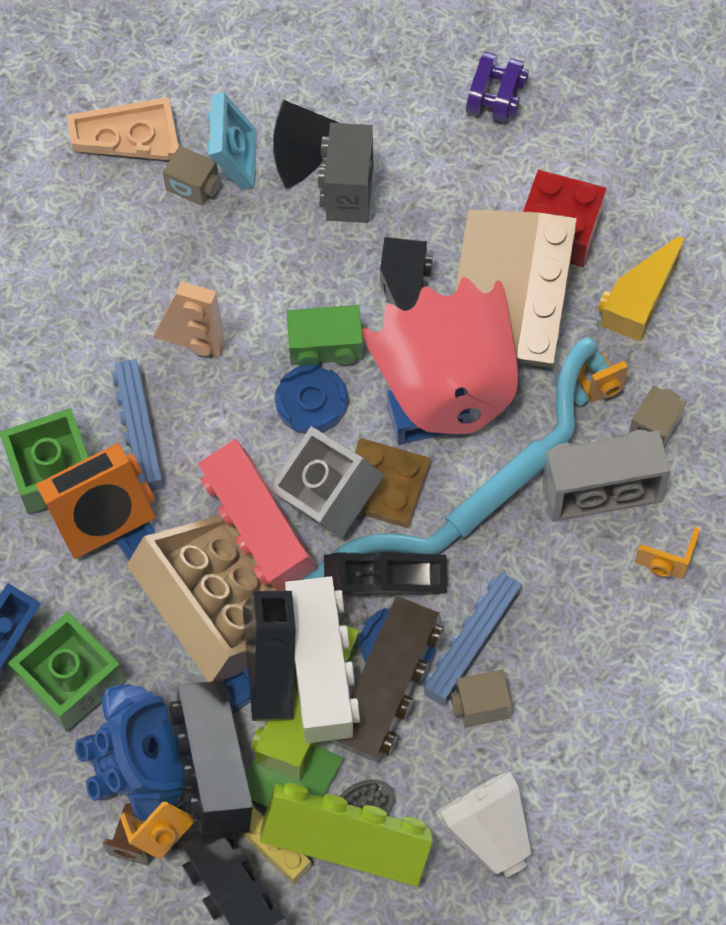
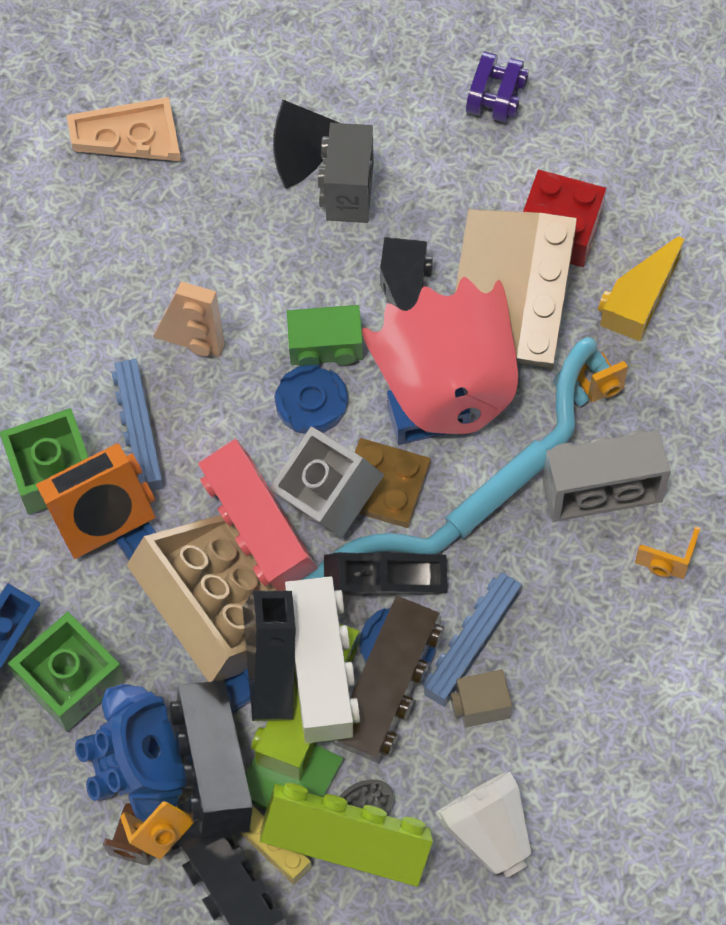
dark tan brick [163,146,221,206] -> none
medium azure plate [207,92,256,190] -> none
dark tan brick [629,385,686,447] -> none

